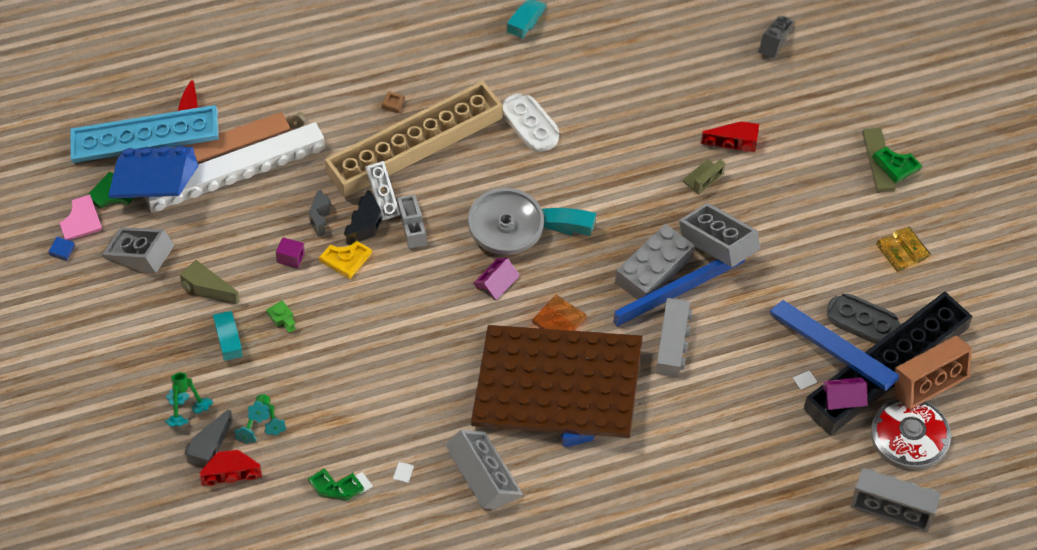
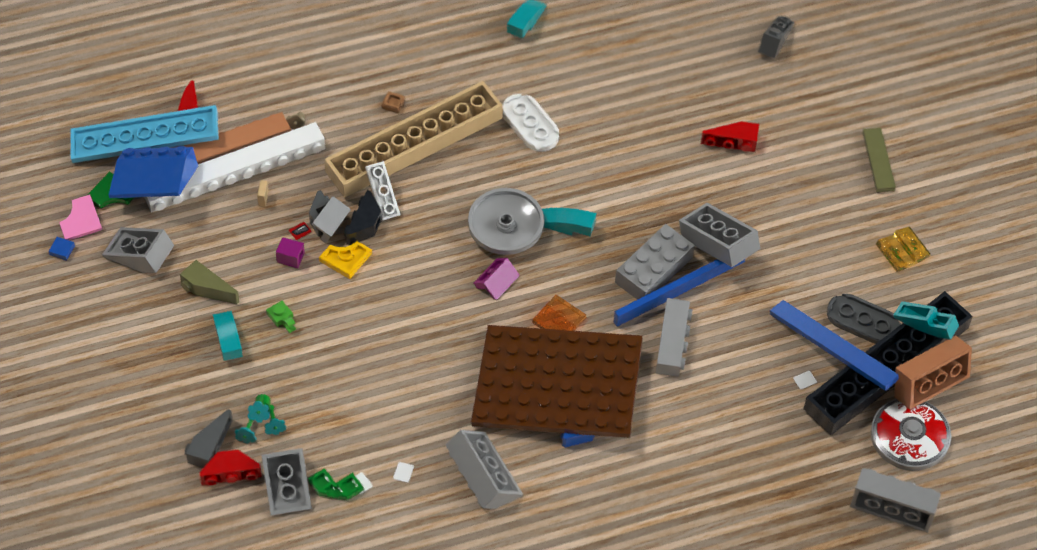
plant [165,372,213,426] -> none
light grey slope [397,194,427,248] -> none
olive panel [683,159,726,195] -> none
magenta panel [823,378,867,409] -> none
green tile [872,147,923,184] -> none
none -> tan tile [257,180,269,207]
none -> light grey slope [262,448,312,515]
none -> sticker [289,222,312,240]
none -> light grey panel [312,197,351,243]
none -> teal slope [893,301,959,340]

